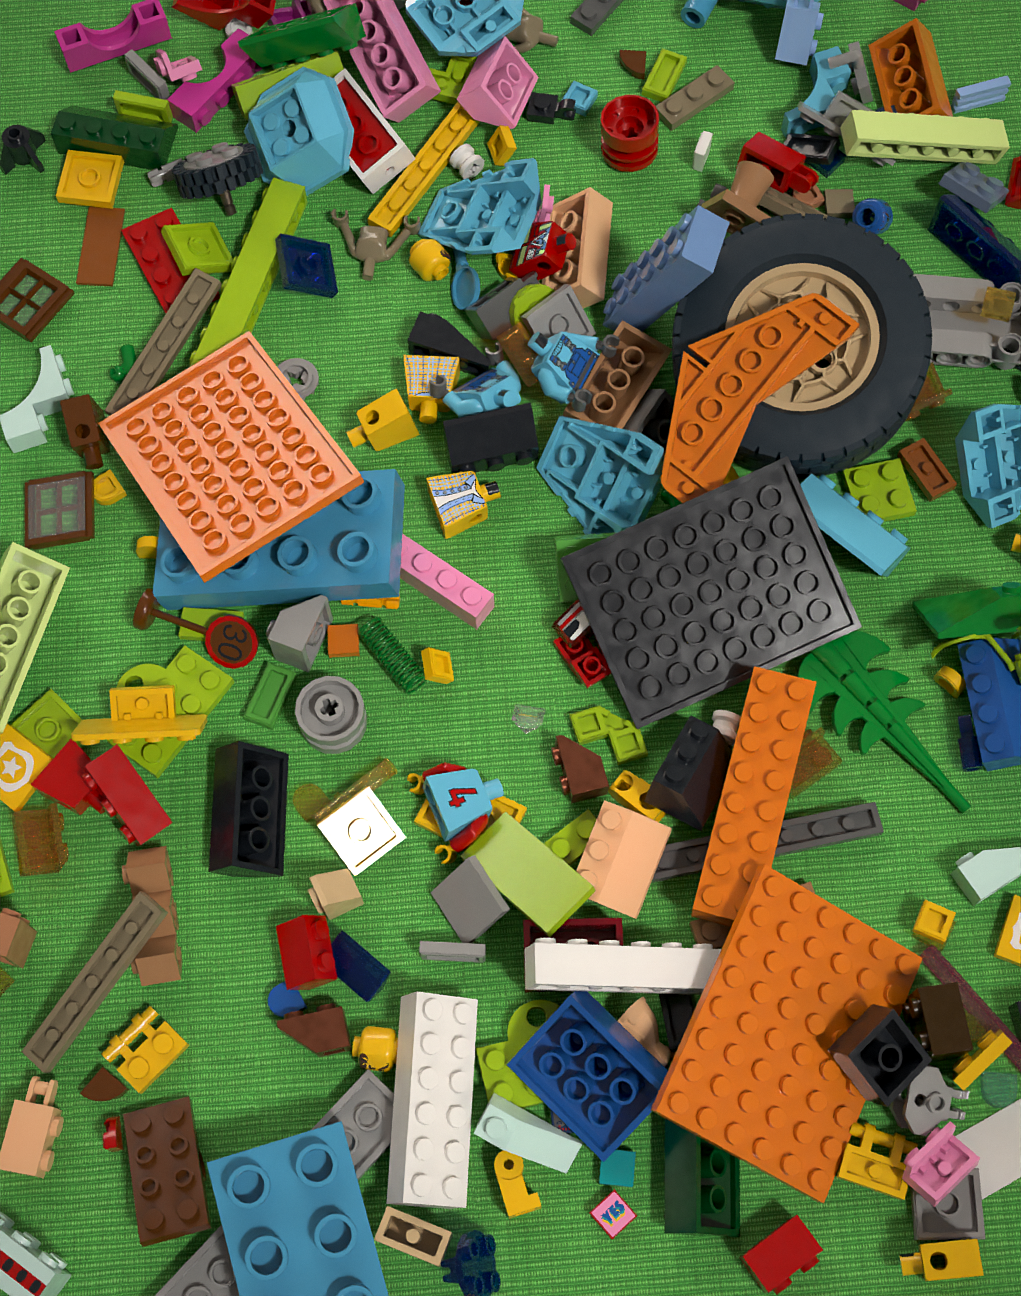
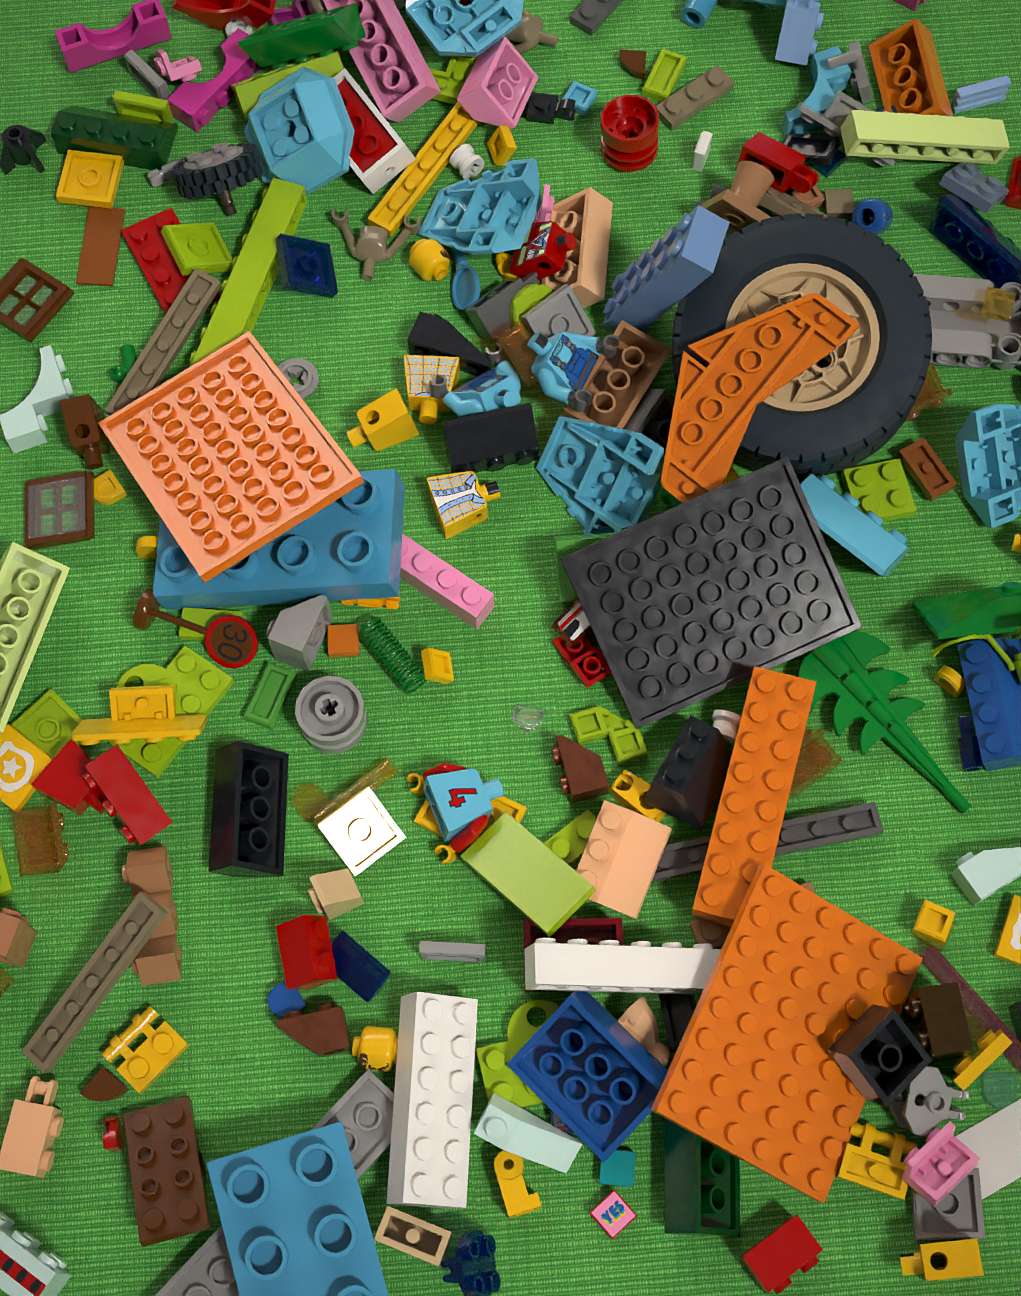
light grey tile [431,855,510,943] -> none

